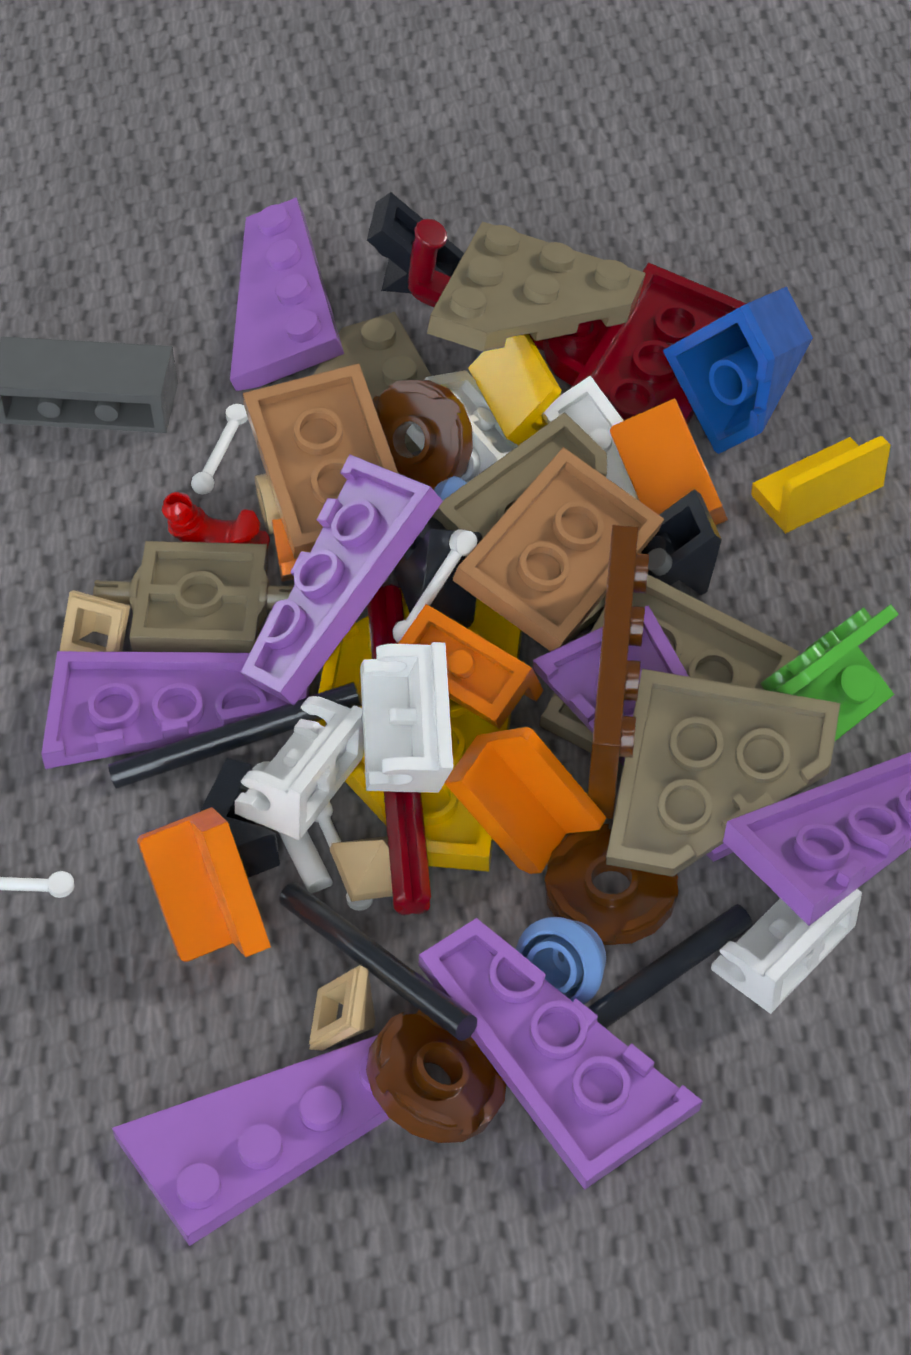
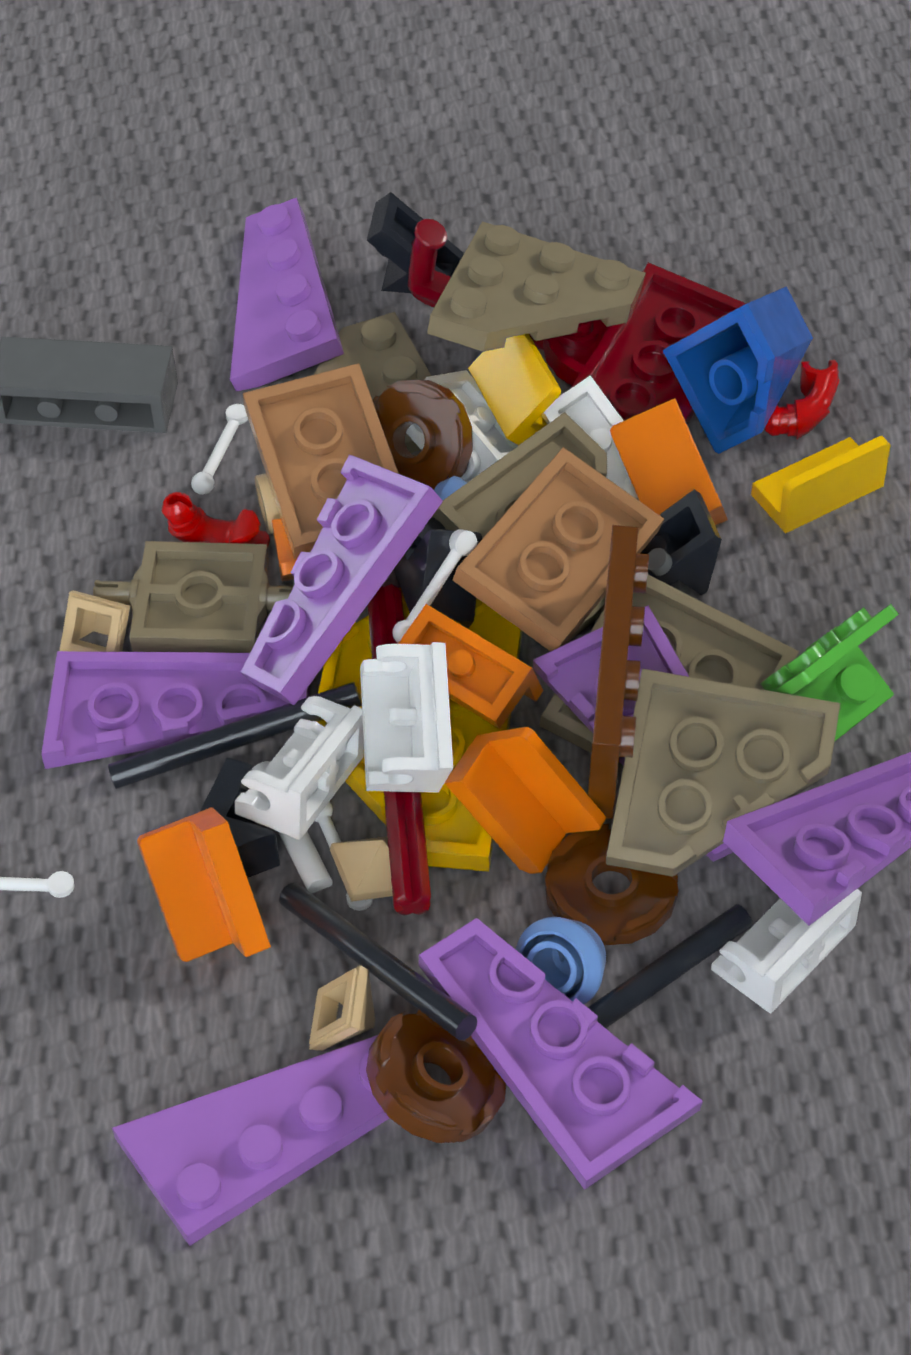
none -> red piece [764,360,840,439]

